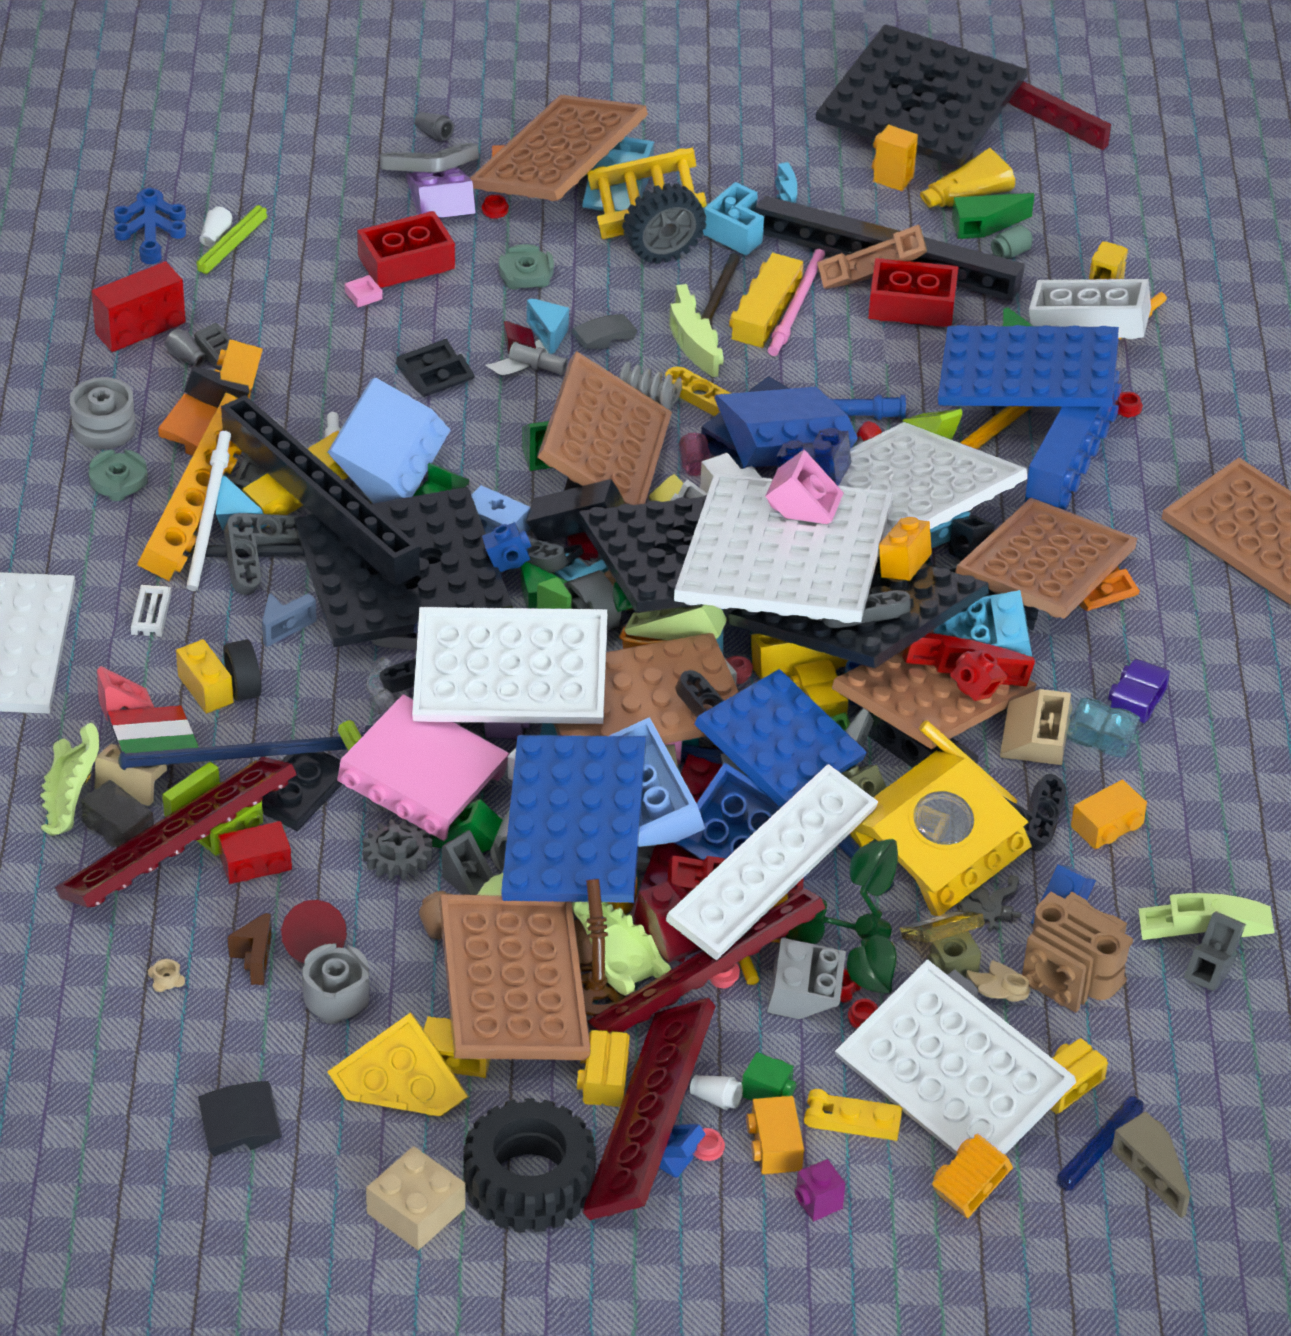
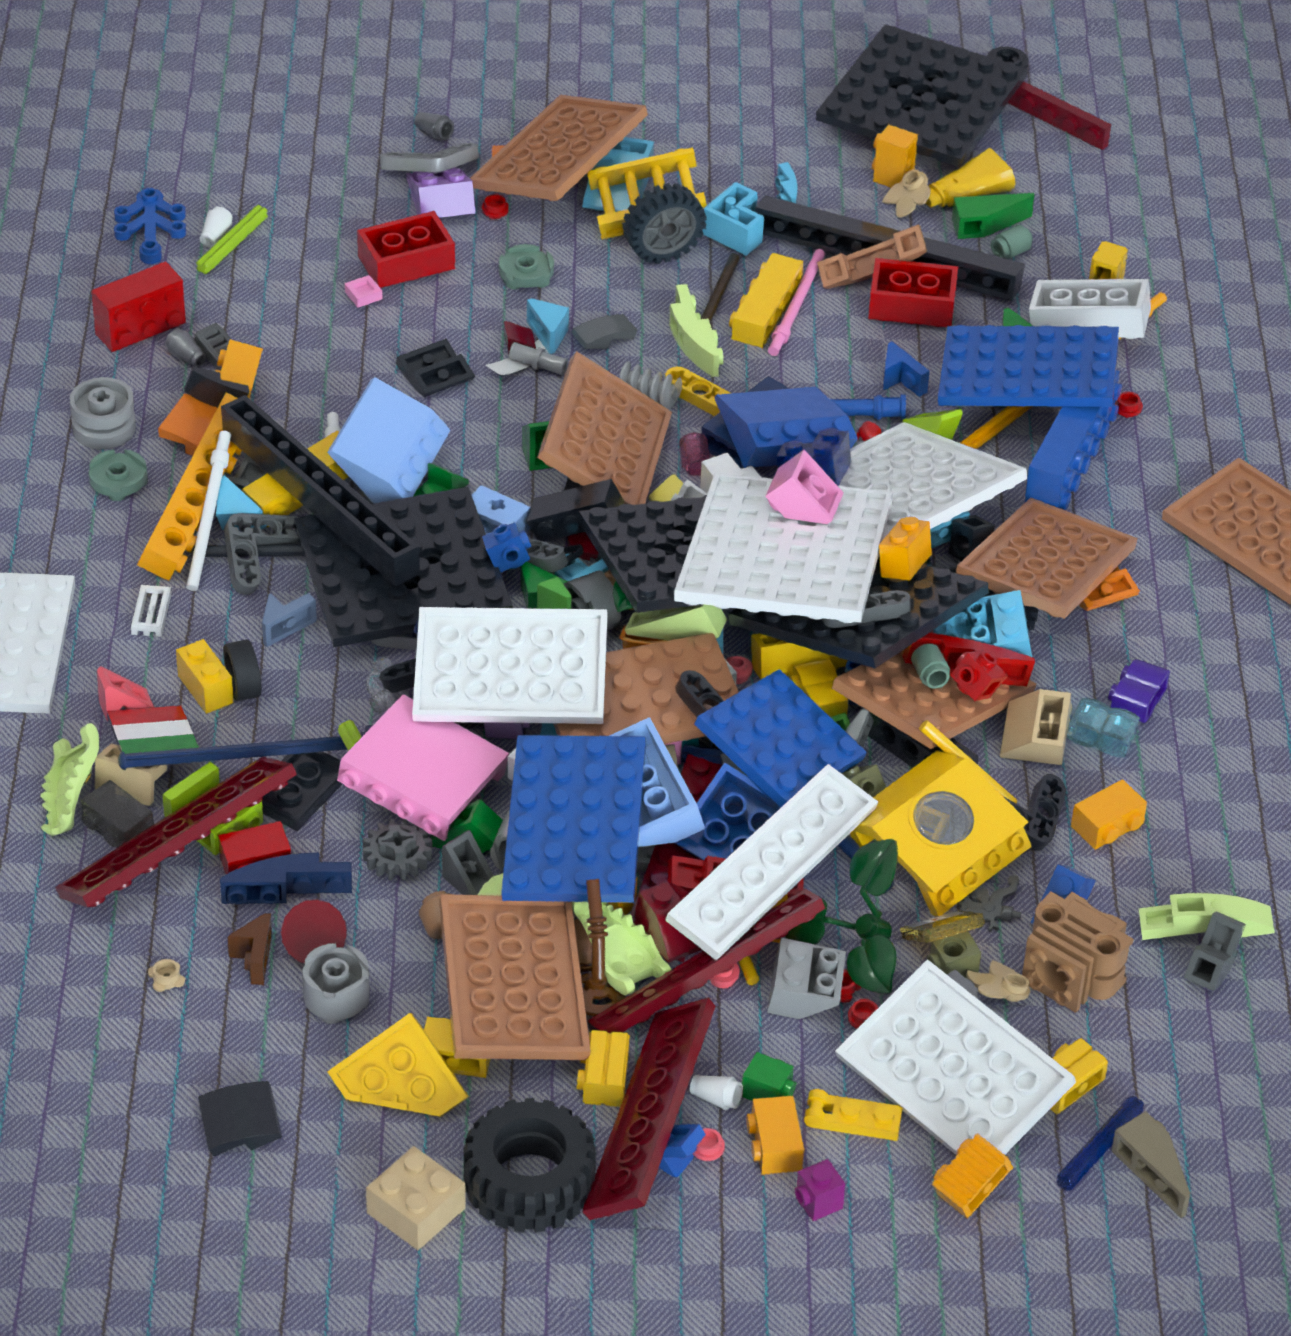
none -> dark blue slope [220,852,352,904]
none -> tan plate [883,169,930,218]
none -> blue slope [883,341,930,397]
none -> sand green brick [911,644,950,689]
none -> black gear [987,46,1028,68]

